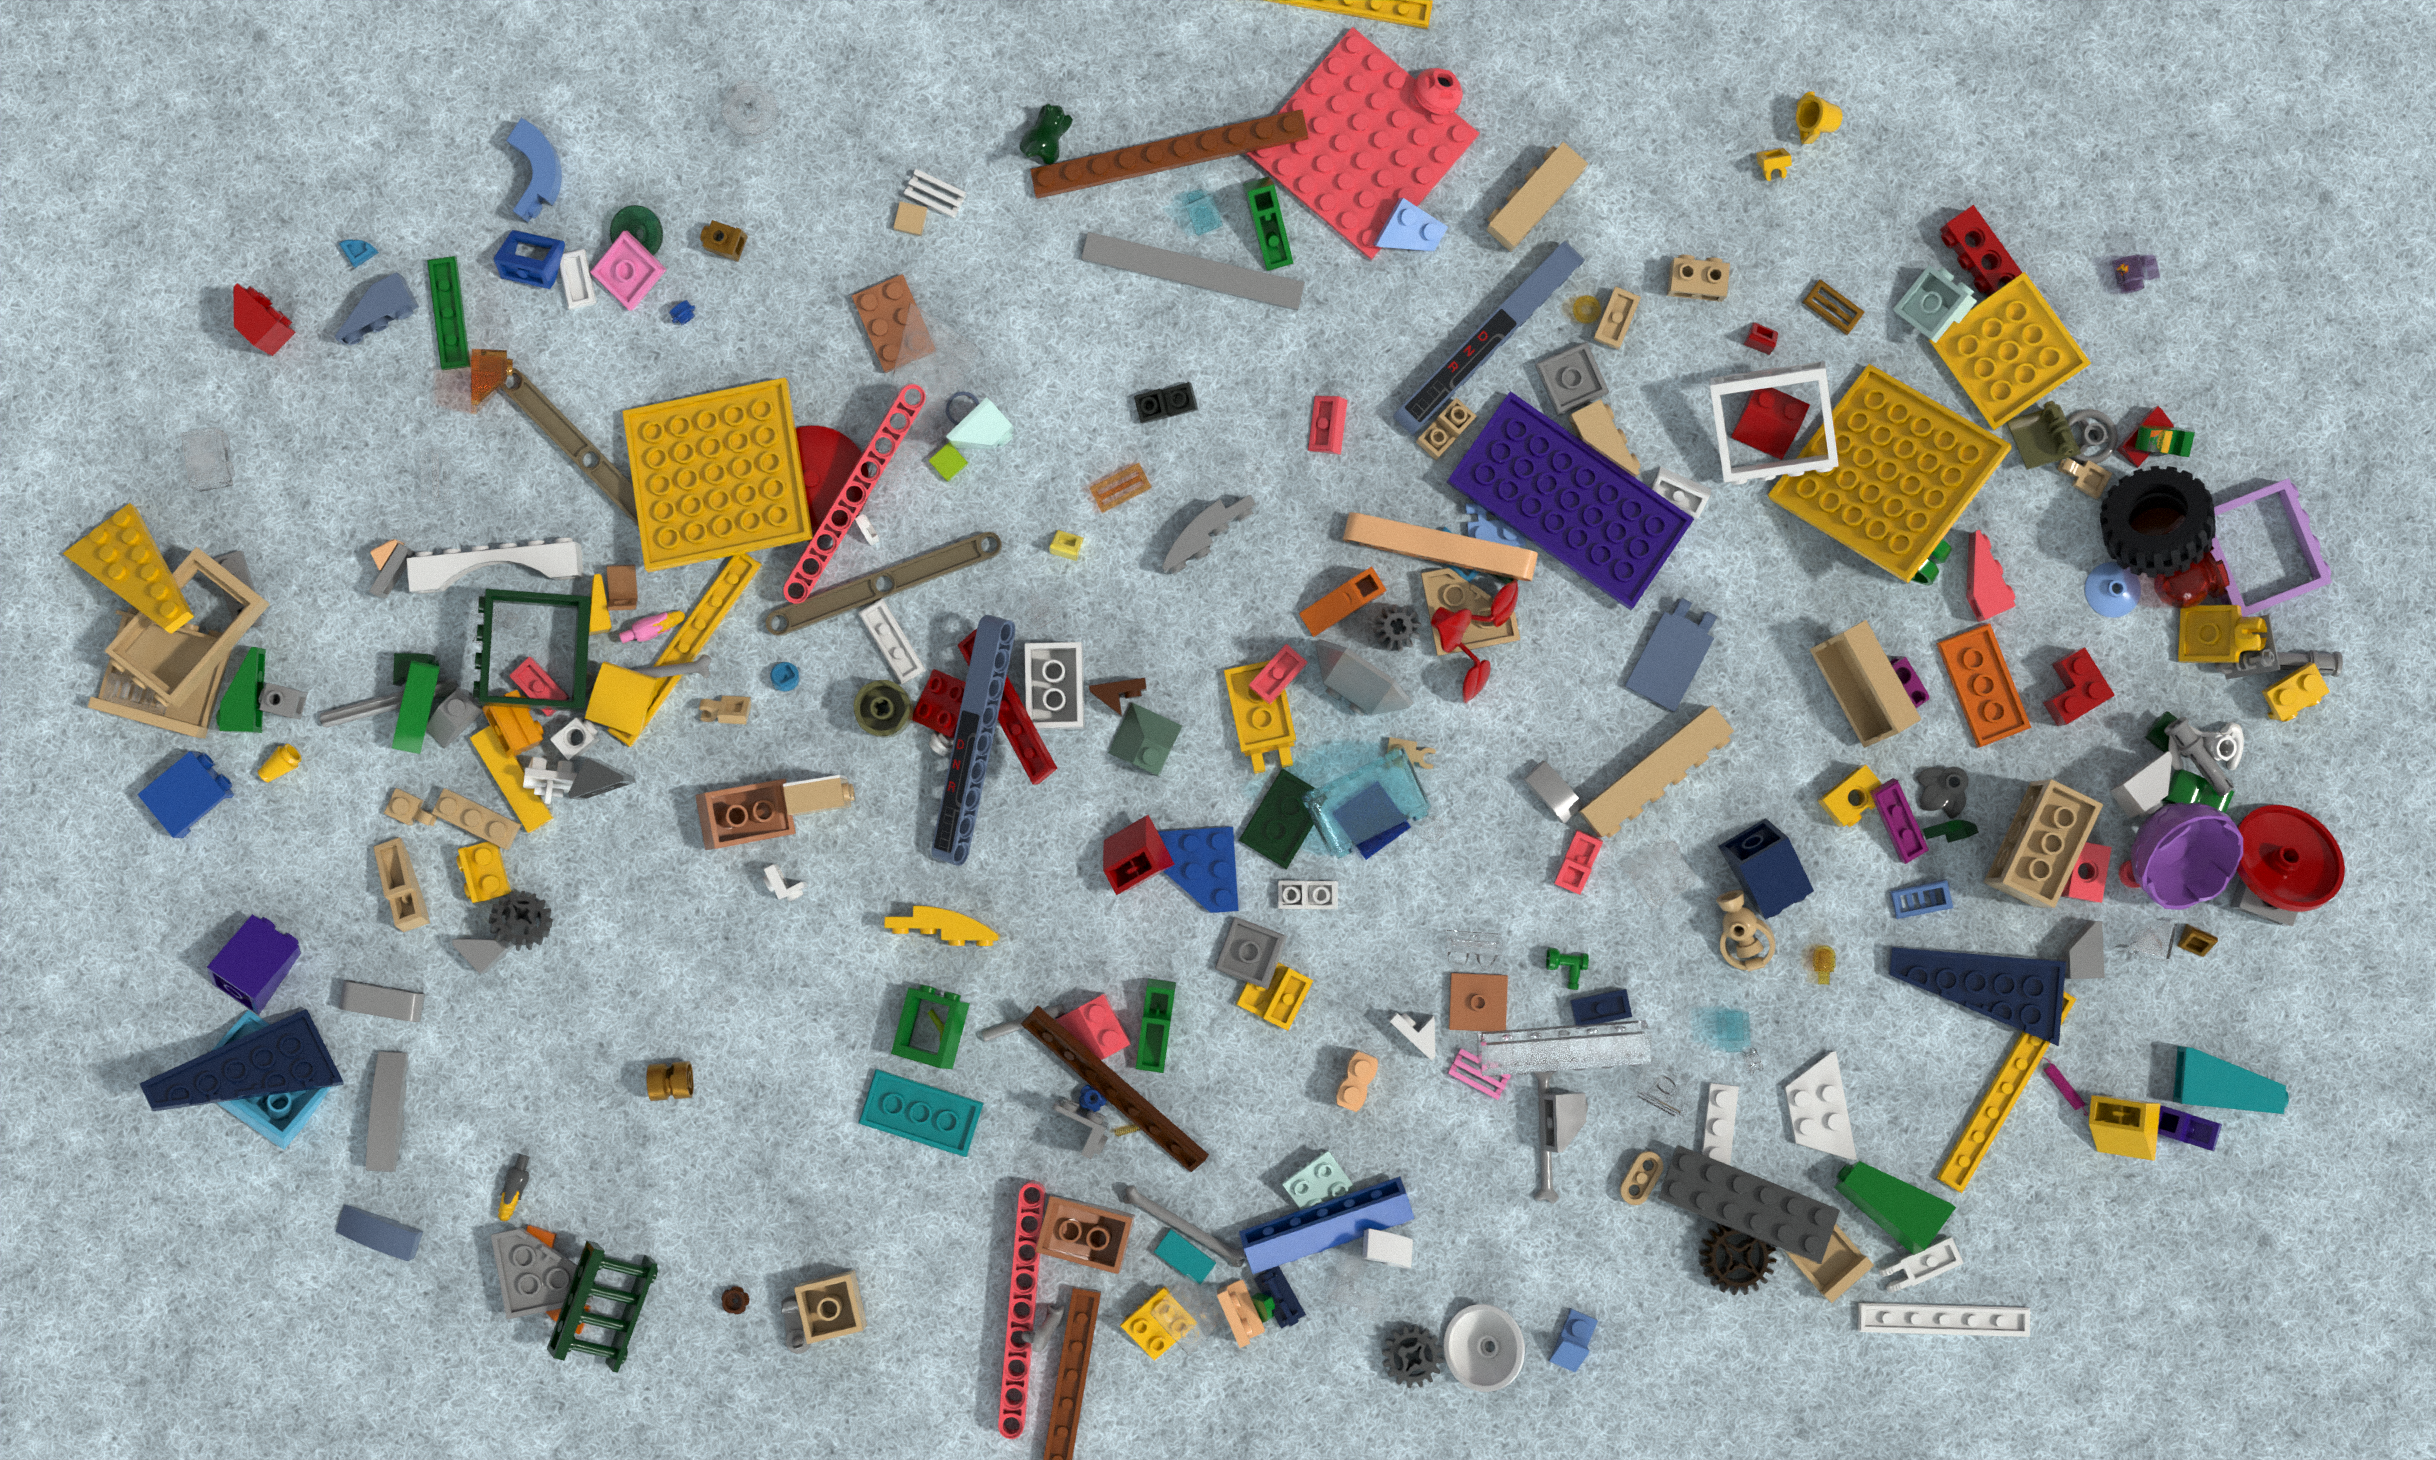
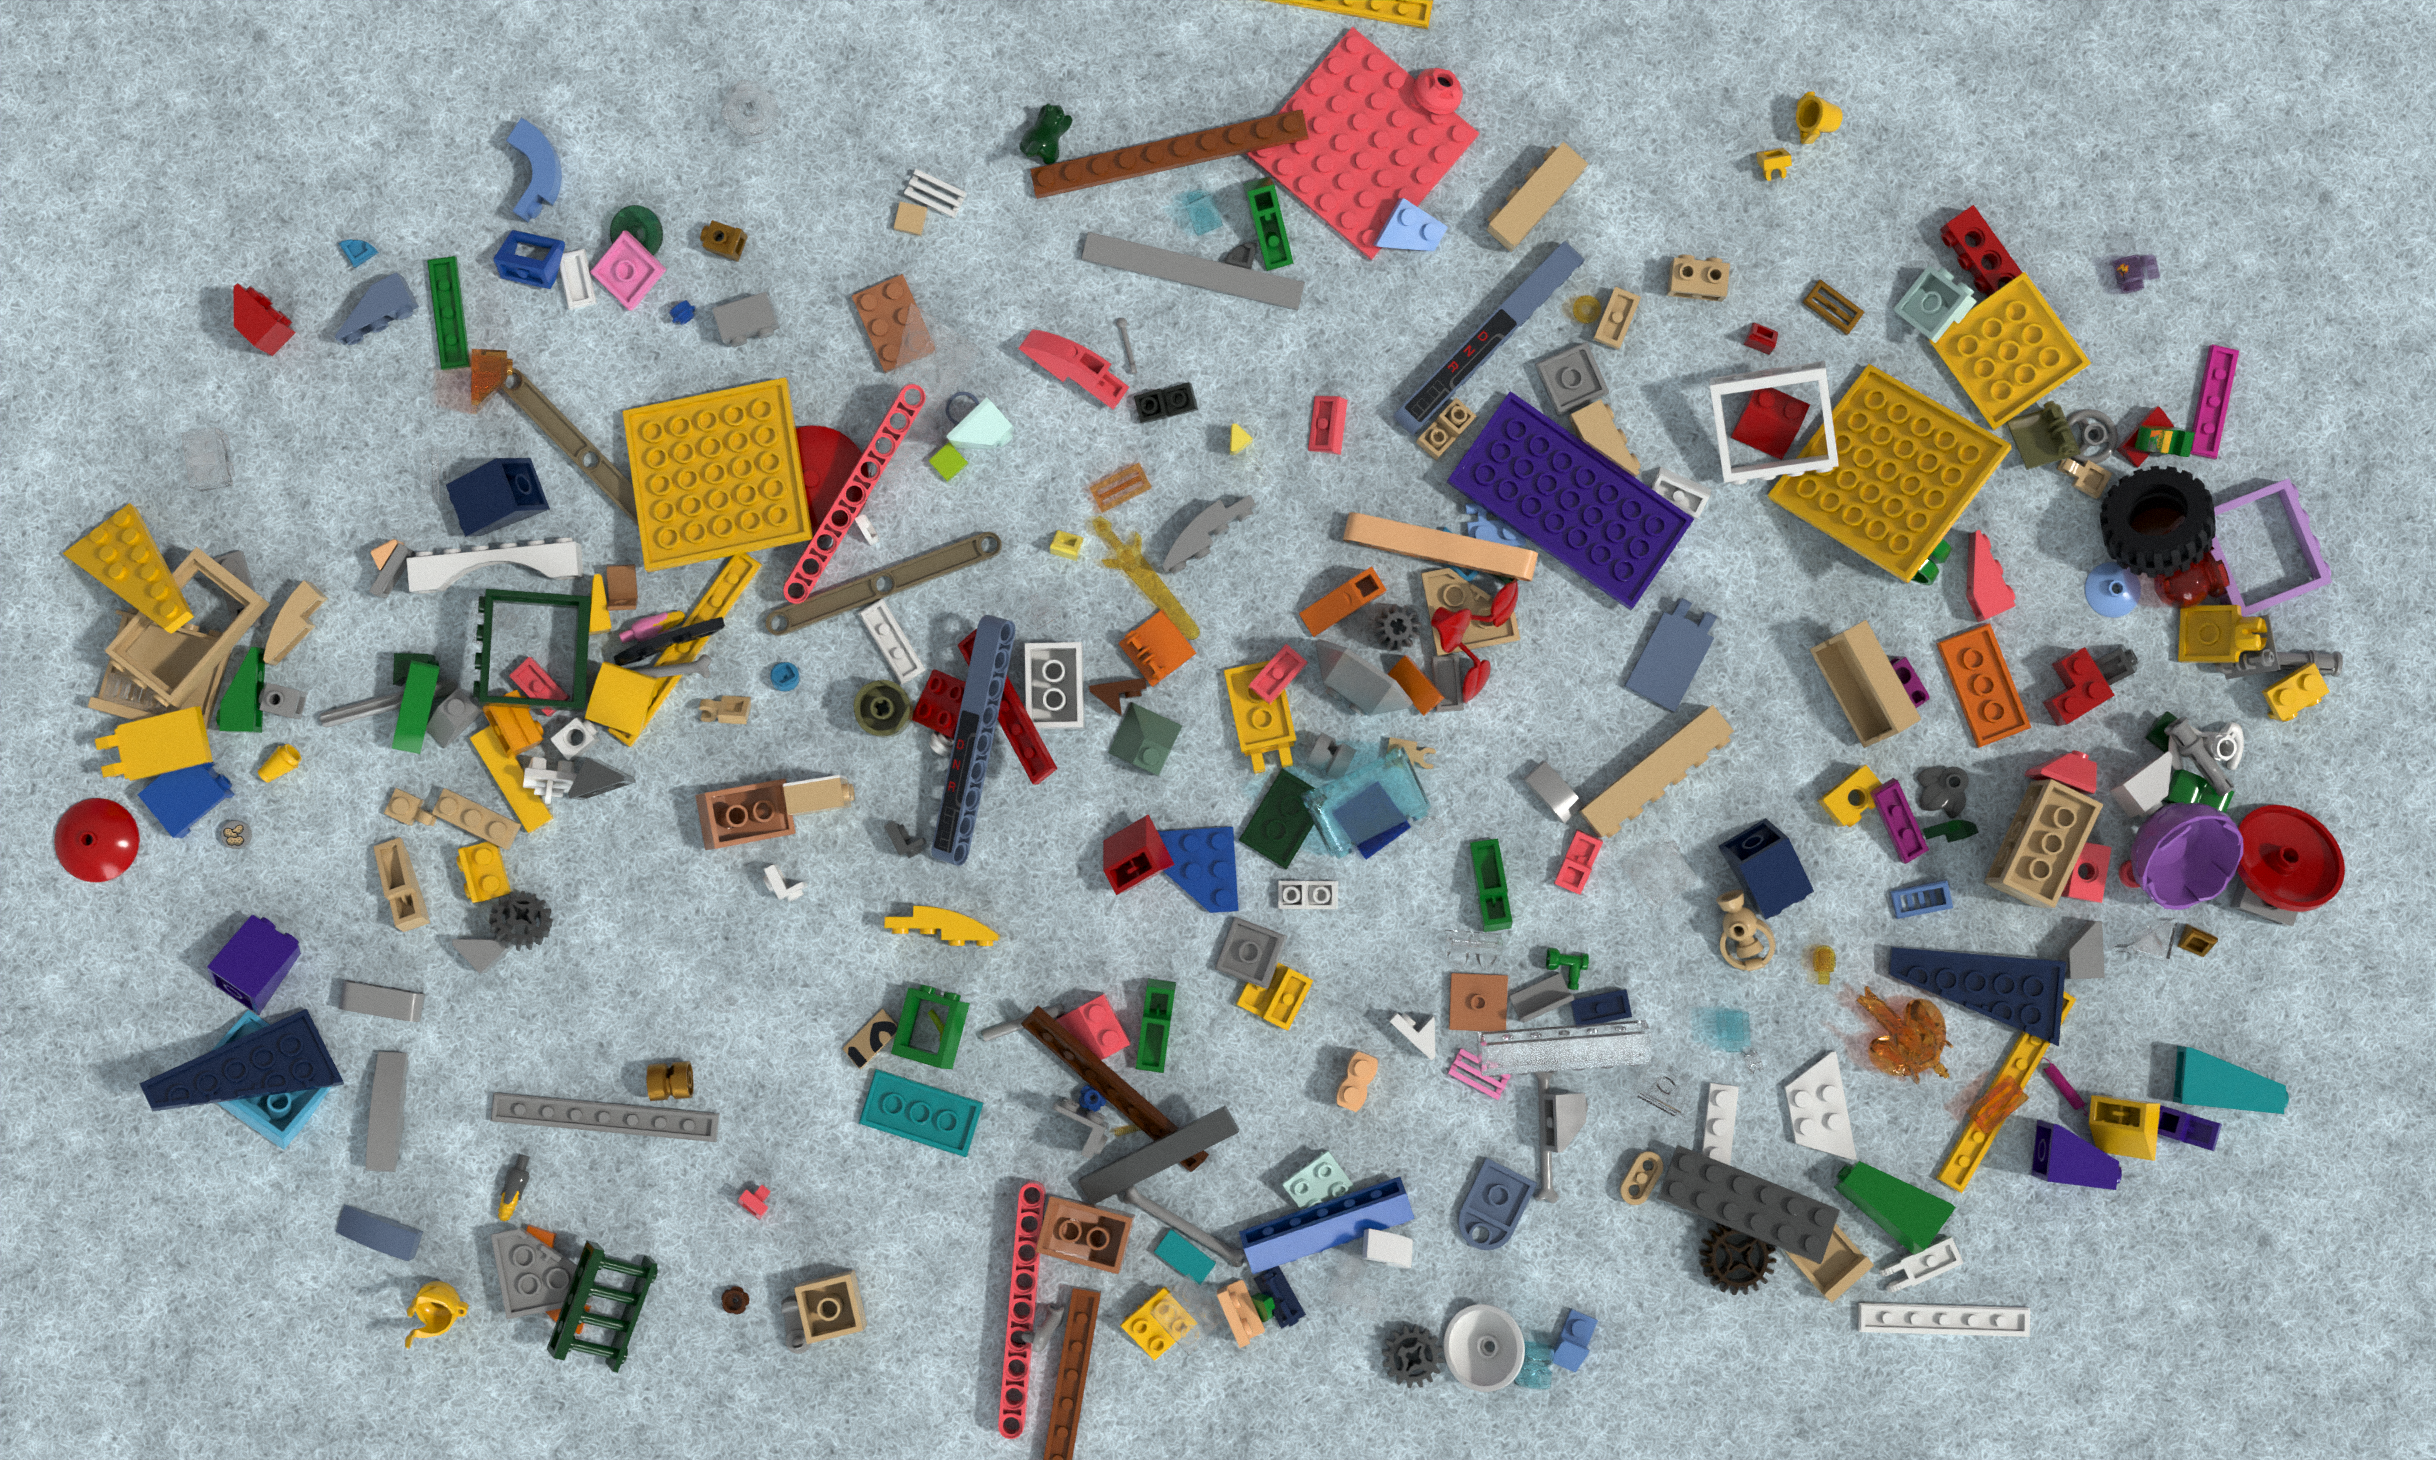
none -> red dish [54,798,140,882]
none -> yellow tile [95,706,213,781]
none -> tile [221,821,252,849]
none -> tan slope [263,580,328,666]
none -> yellow hair [405,1281,469,1349]
none -> dark blue slope [446,458,550,537]
none -> light grey tile [490,1092,720,1142]
none -> black tile [614,617,725,666]
none -> light grey brick [712,292,780,347]
none -> coral tile [738,1185,771,1220]
none -> slope [842,1009,898,1070]
none -> dark grey bracket [884,821,927,859]
none -> coral slope [1018,329,1129,410]
none -> dark grey tile [1078,1105,1240,1204]
none -> clear yellow sword [1092,516,1200,640]
none -> light grey hinge [1116,318,1137,374]
none -> orange hinge [1118,609,1196,687]
none -> dark grey tile [1224,242,1257,270]
none -> light yellow slope [1230,423,1253,455]
none -> light grey wheel [1305,732,1356,782]
none -> orange slope [1387,655,1445,716]
none -> light grey tile [1431,654,1464,713]
none -> sand blue tile [1458,1157,1537,1250]
none -> green slope [1470,838,1513,932]
none -> light grey panel [1509,972,1575,1023]
none -> clear light blue wheel [1514,1341,1555,1389]
none -> clear orange hair [1856,986,1954,1085]
none -> clear orange tile [1965,1075,2029,1134]
none -> coral slope [2024,750,2097,795]
none -> dark purple slope [2031,1119,2122,1190]
none -> dark grey bracket [2094,644,2139,686]
none -> dark pink tile [2190,344,2239,460]

